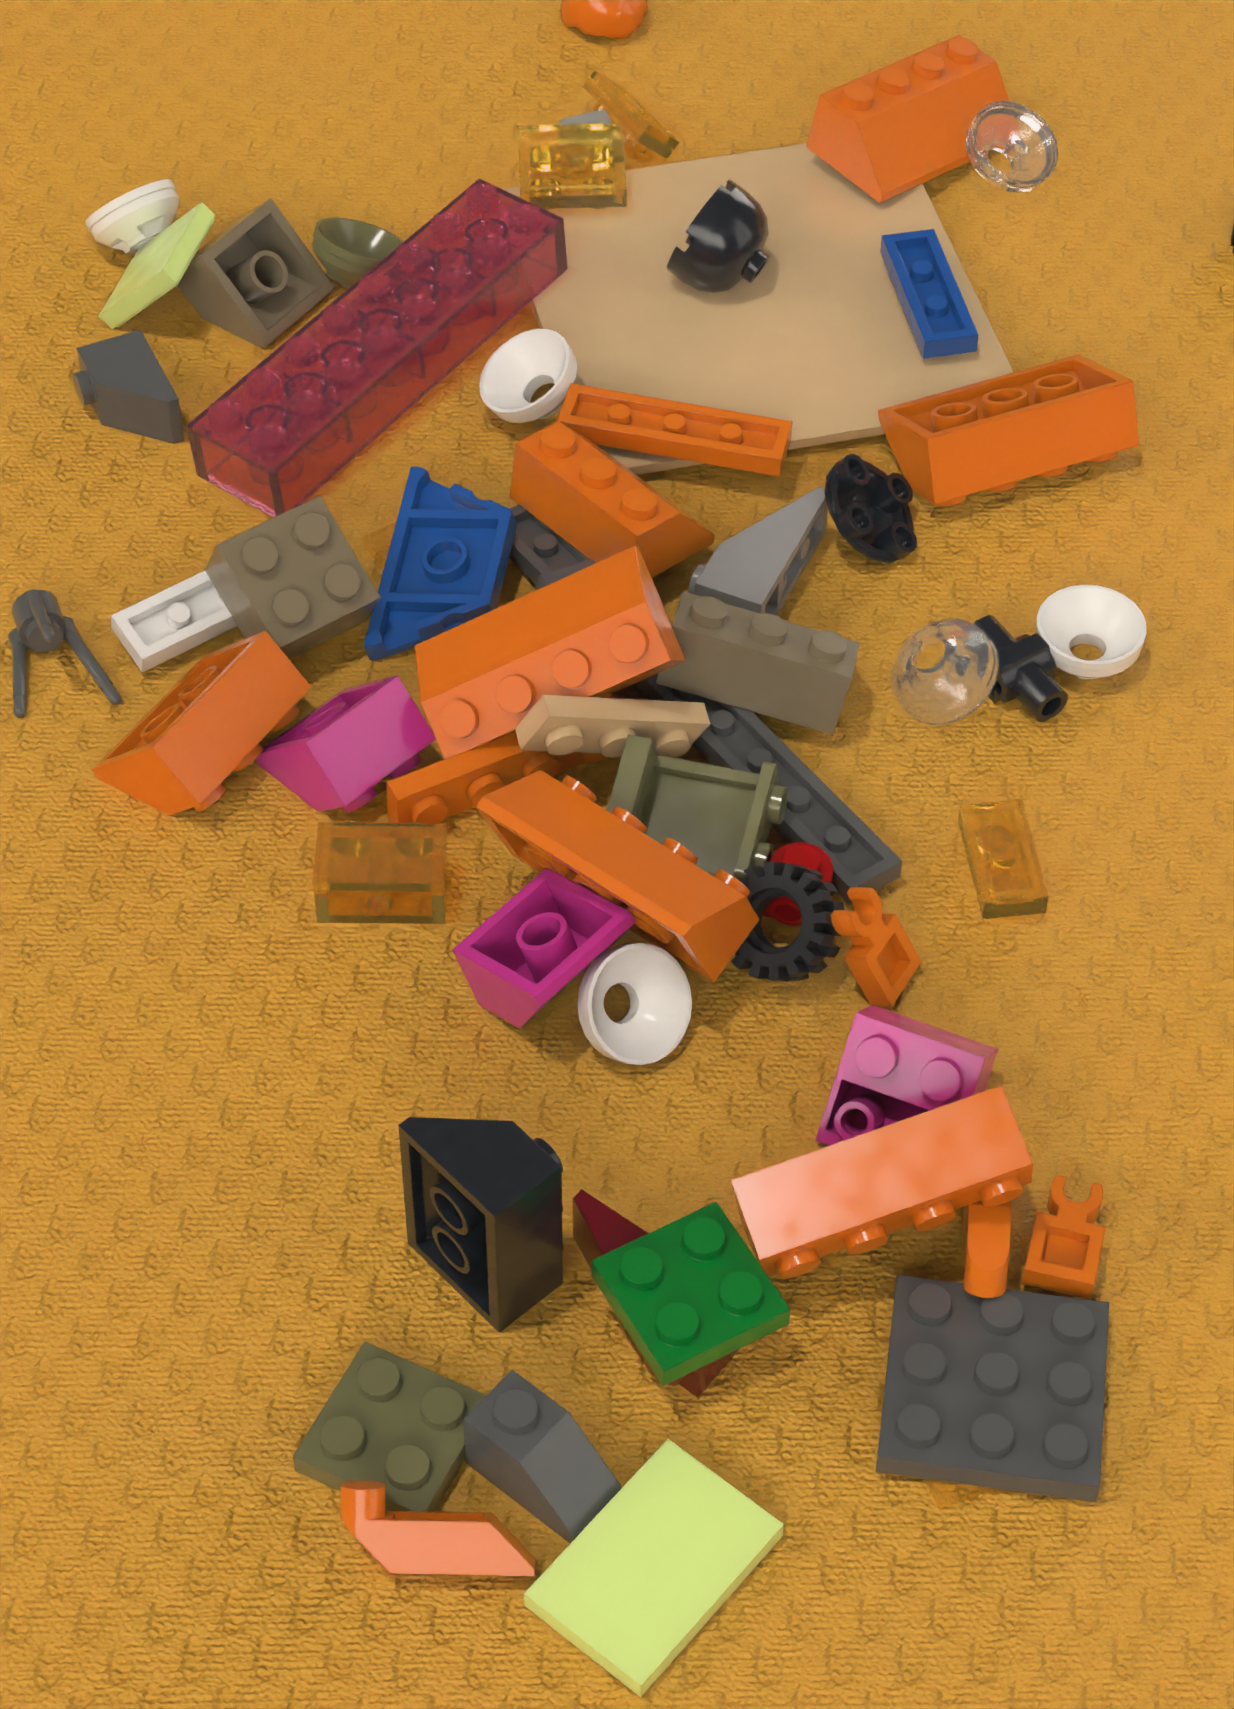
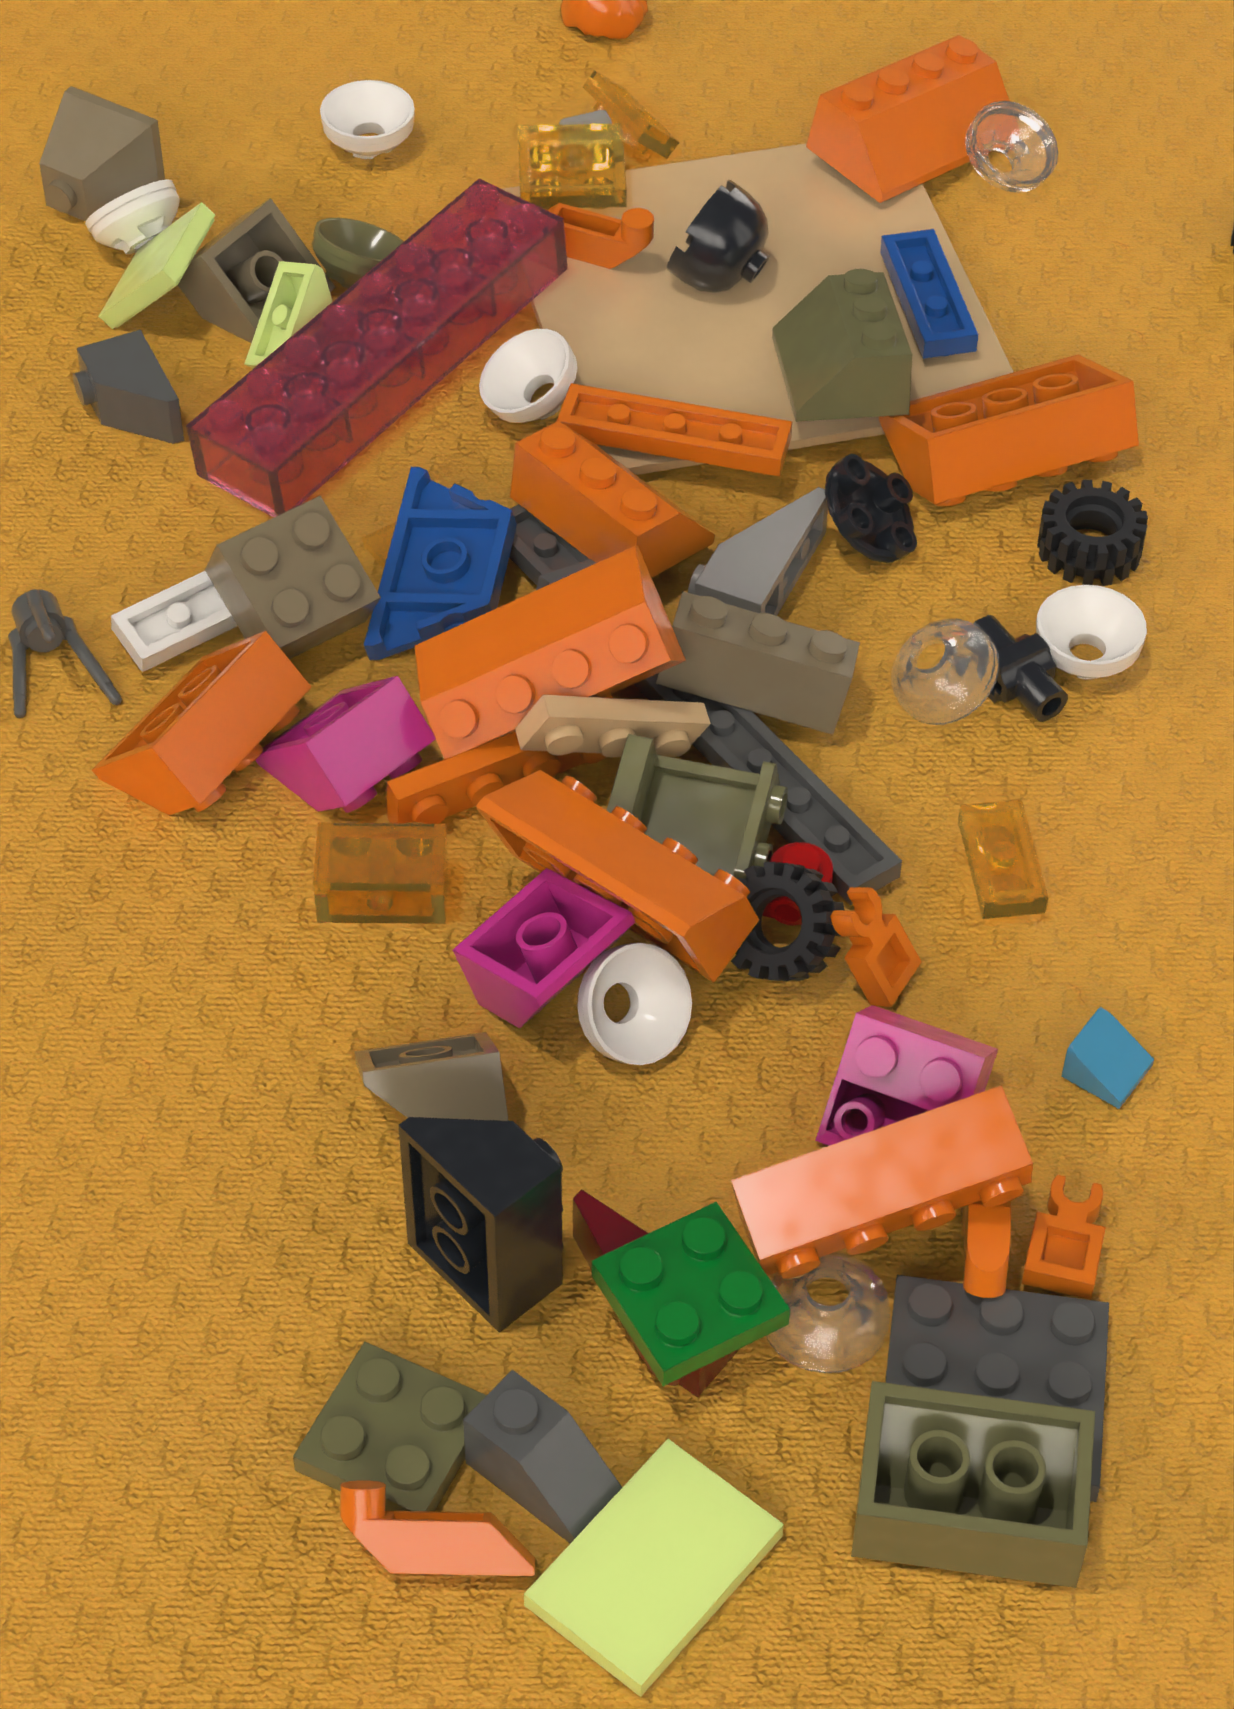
none -> dark tan slope [39,86,165,221]
none -> yellowish green slope [244,261,343,377]
none -> white piece [320,80,415,159]
none -> dark tan slope [354,1032,509,1121]
none -> orange piece [517,203,654,269]
none -> clear piece [766,1252,890,1373]
none -> olive slope [772,269,912,422]
none -> olive slope [851,1381,1095,1588]
none -> black tyre [1037,480,1148,586]
none -> dark azure slope [1061,1007,1154,1109]

